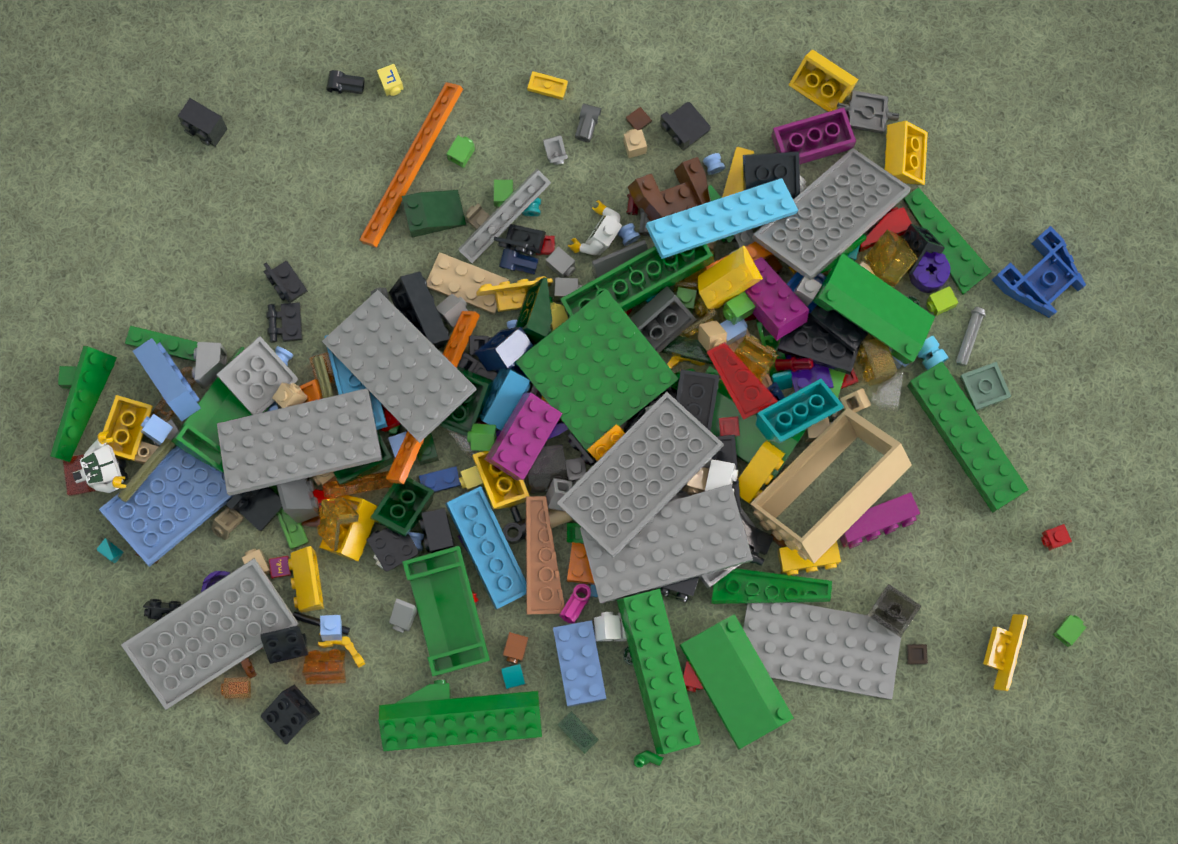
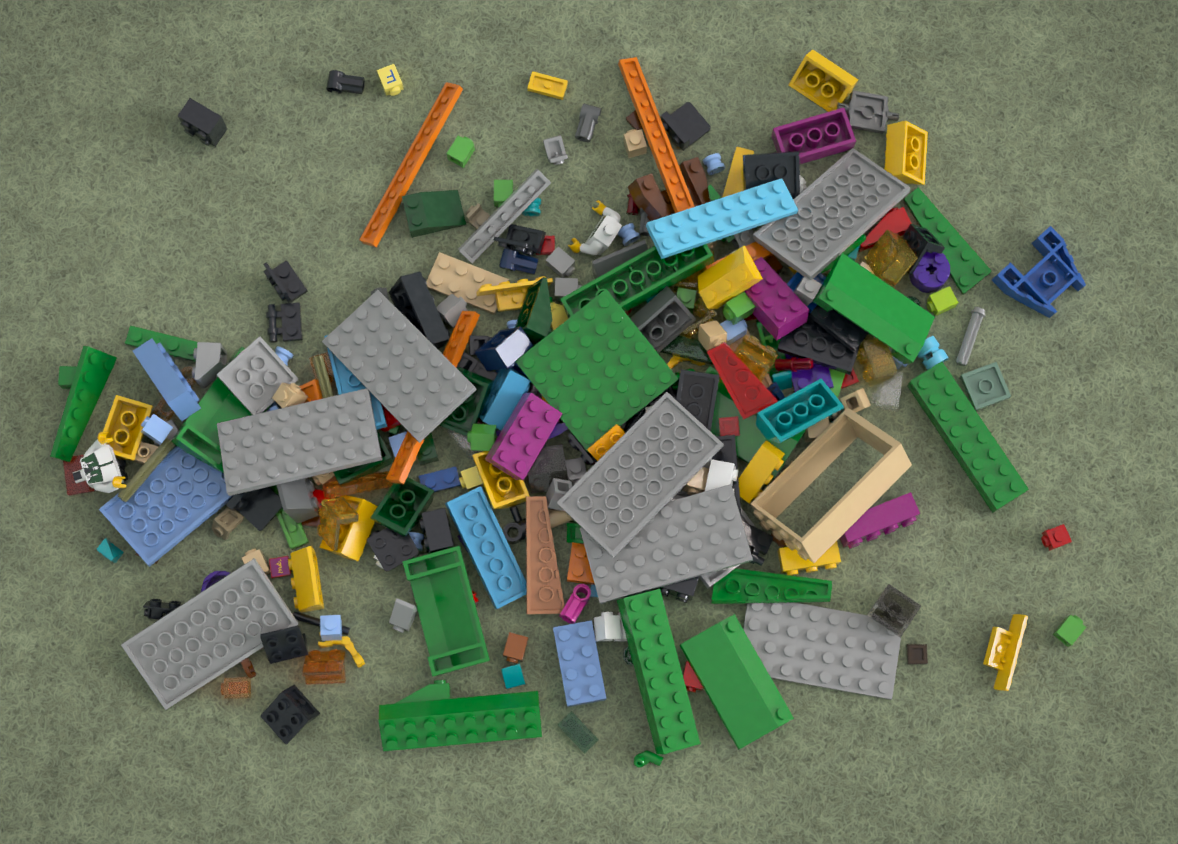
none -> orange plate [618,57,695,213]

